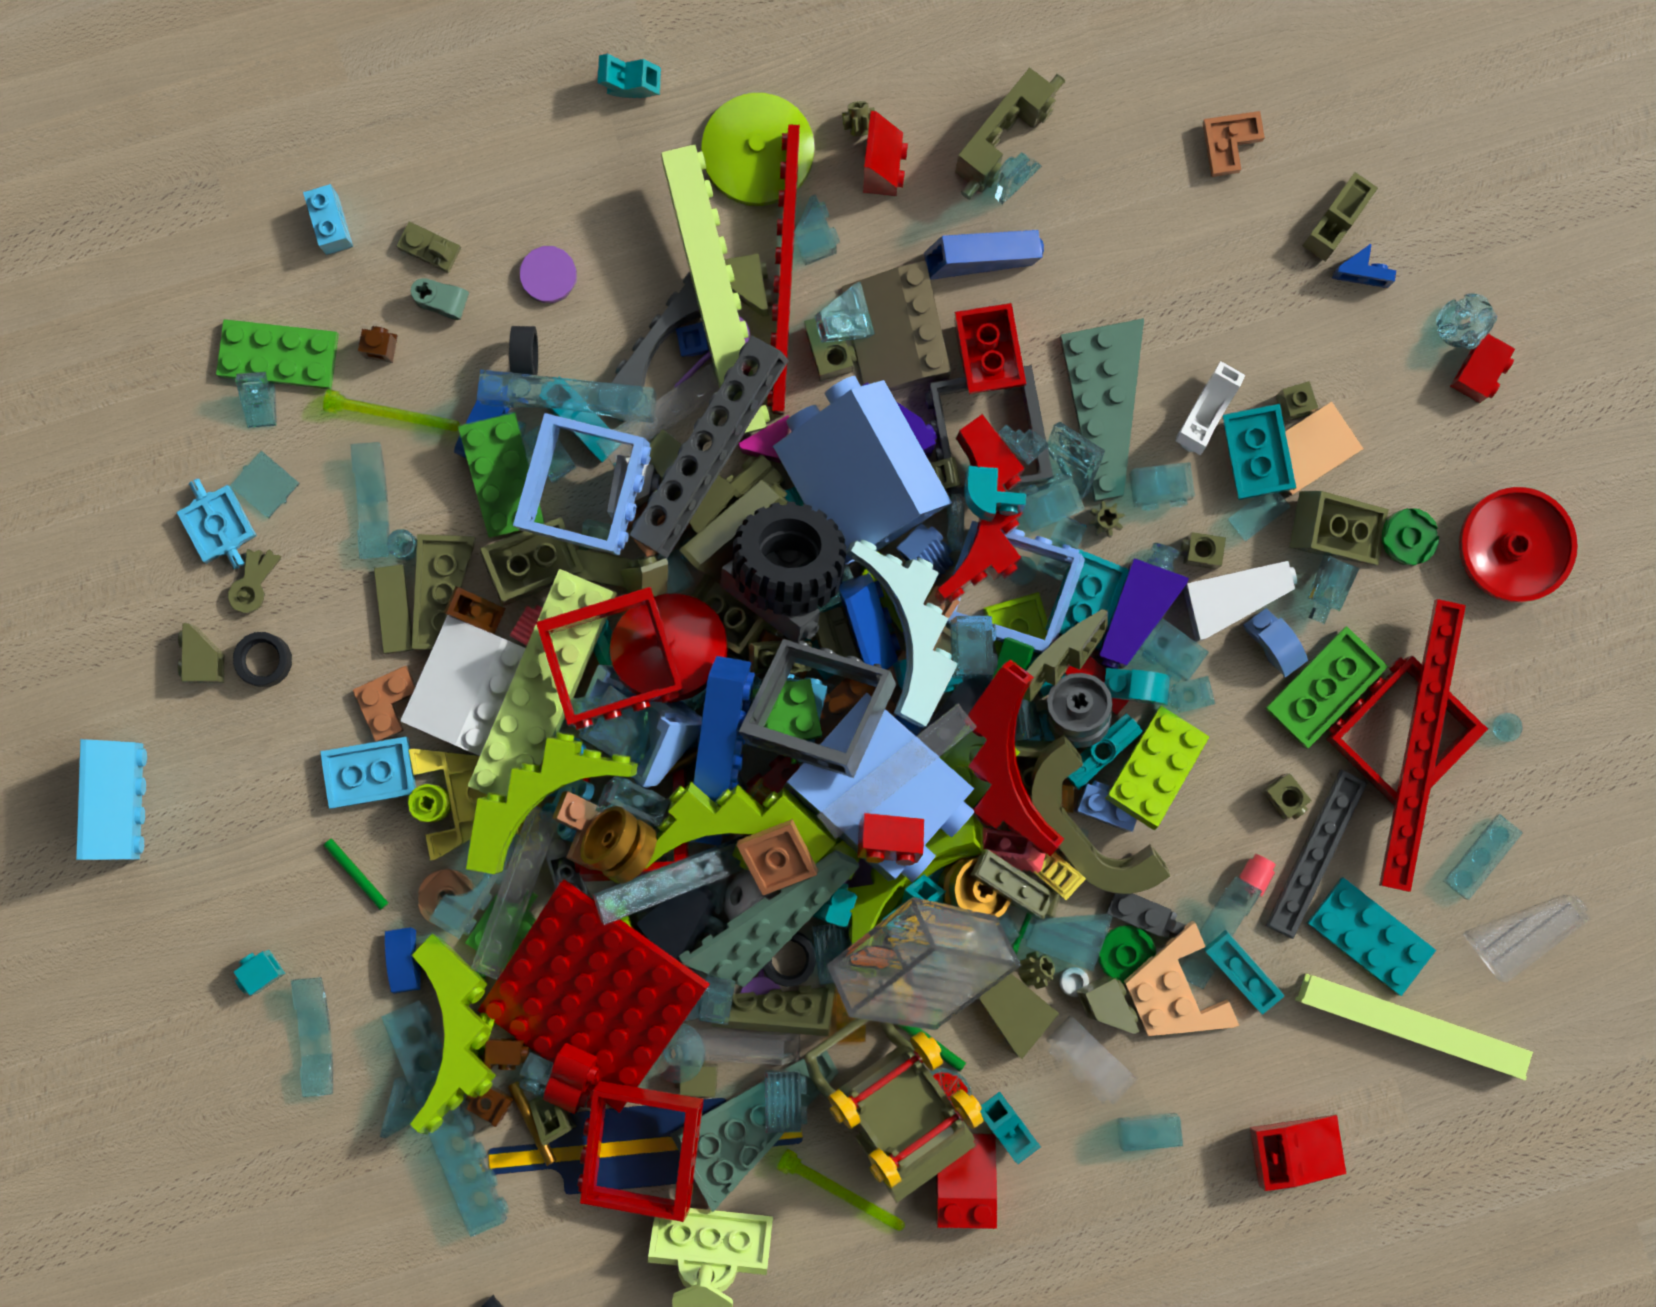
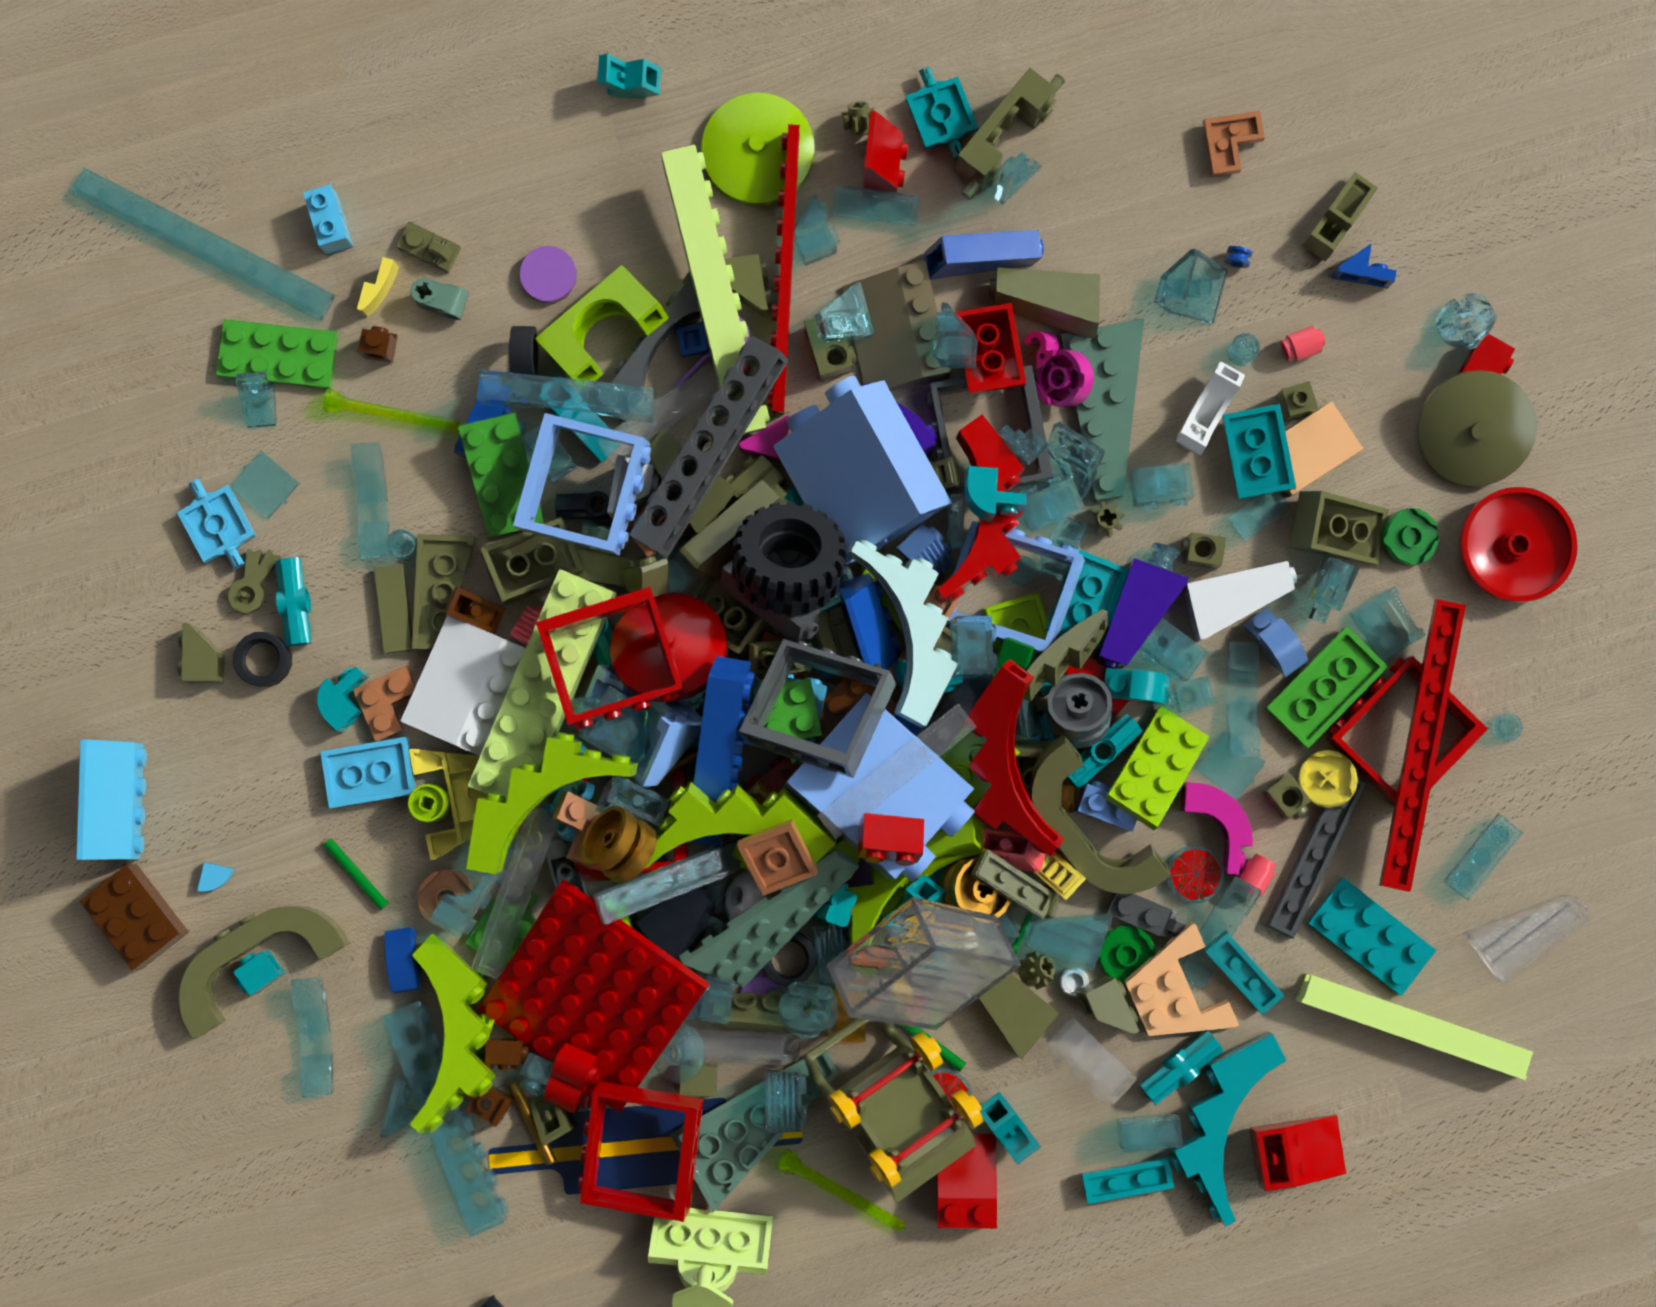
none -> clear light blue plate [70,168,335,321]
none -> reddish brown brick [79,864,189,971]
none -> olive arch [179,906,350,1039]
none -> medium azure tile [197,862,235,892]
none -> teal piece [275,557,312,647]
none -> teal brick [317,666,369,733]
none -> light yellow slope [357,257,399,317]
none -> lime arch [535,265,669,392]
none -> black piece [555,491,610,521]
none -> clear light blue plate [779,982,838,1038]
none -> clear light blue plate [832,185,920,226]
none -> teal plate [905,67,979,160]
none -> clear light blue slope [932,302,978,368]
none -> olive slope [989,267,1100,338]
none -> dark pink piece [1024,331,1094,407]
none -> teal plate [1081,1157,1174,1204]
none -> teal piece [1139,1030,1224,1106]
none -> clear light blue slope [1154,249,1228,324]
none -> tile [1166,846,1224,903]
none -> teal arch [1169,1031,1287,1227]
none -> dark pink arch [1180,782,1253,875]
none -> clear light blue piece [1196,731,1265,800]
none -> blue bush [1224,246,1253,268]
none -> clear light blue slope [1226,642,1260,758]
none -> clear light blue wheel [1228,333,1260,366]
none -> coral brick [1280,326,1325,362]
none -> light yellow tile [1298,750,1358,809]
none -> clear light blue plate [1349,586,1426,661]
none -> olive dish [1417,370,1537,486]

